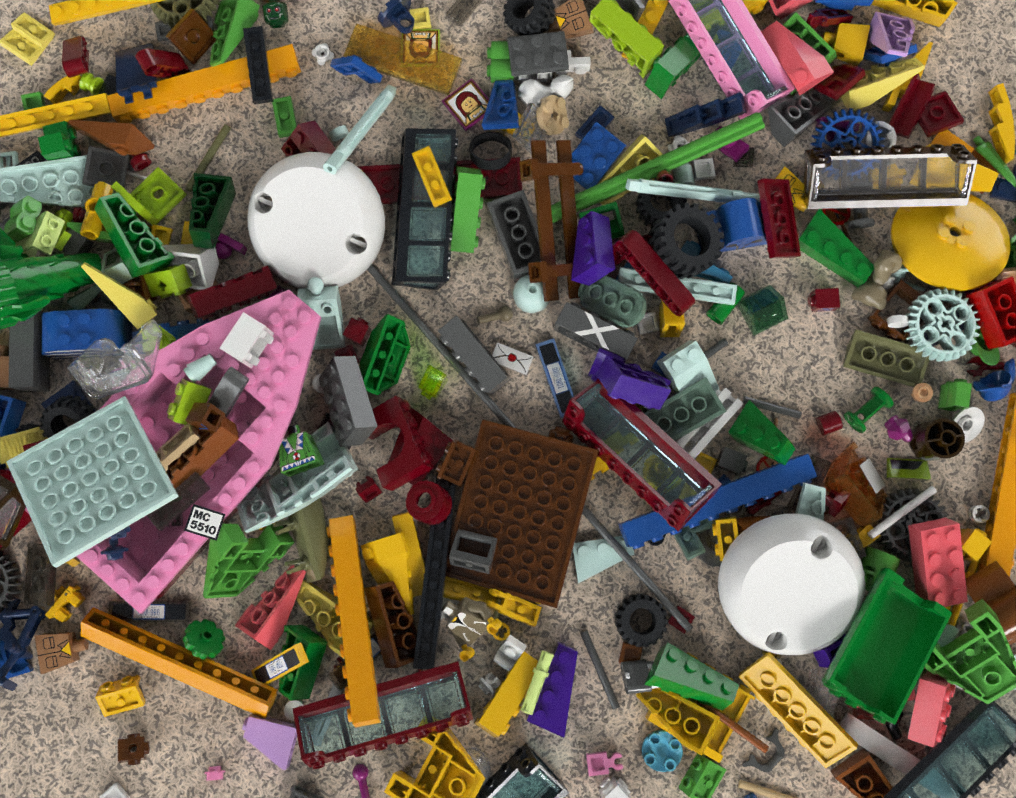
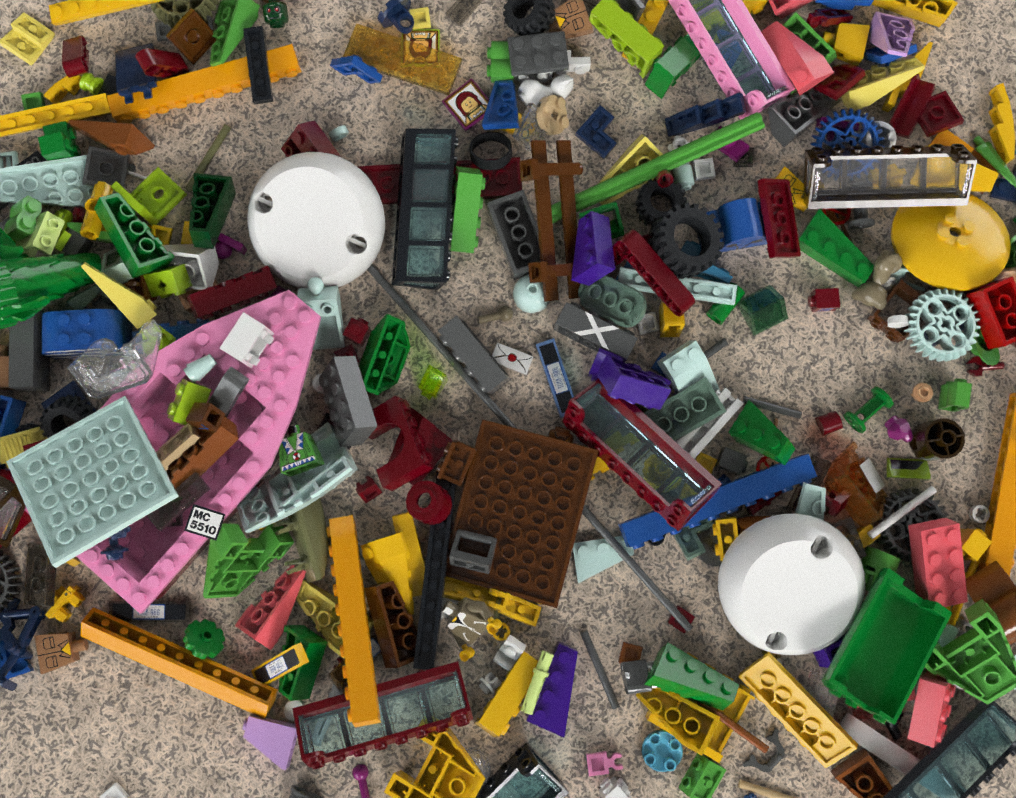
yellow bracket [95,675,146,717] -> none
reddish brown brick [118,733,150,766] -> none
dark red tile [130,153,152,171] -> none
bright pink plate [204,766,225,781] -> none
bright green plate [272,96,297,138] -> none
white plate [312,43,334,65] -> none
light aqua piece [323,84,397,175] -> none
yellow tile [411,146,452,208] -> none
blue plate [572,122,627,189] -> none
black tyre [614,594,668,647] -> none
light aqua piece [625,178,760,203] -> none
olive slope [843,329,930,387] -> none
white dish [952,406,985,443] -> none
blue hair [972,358,1016,401] -> none

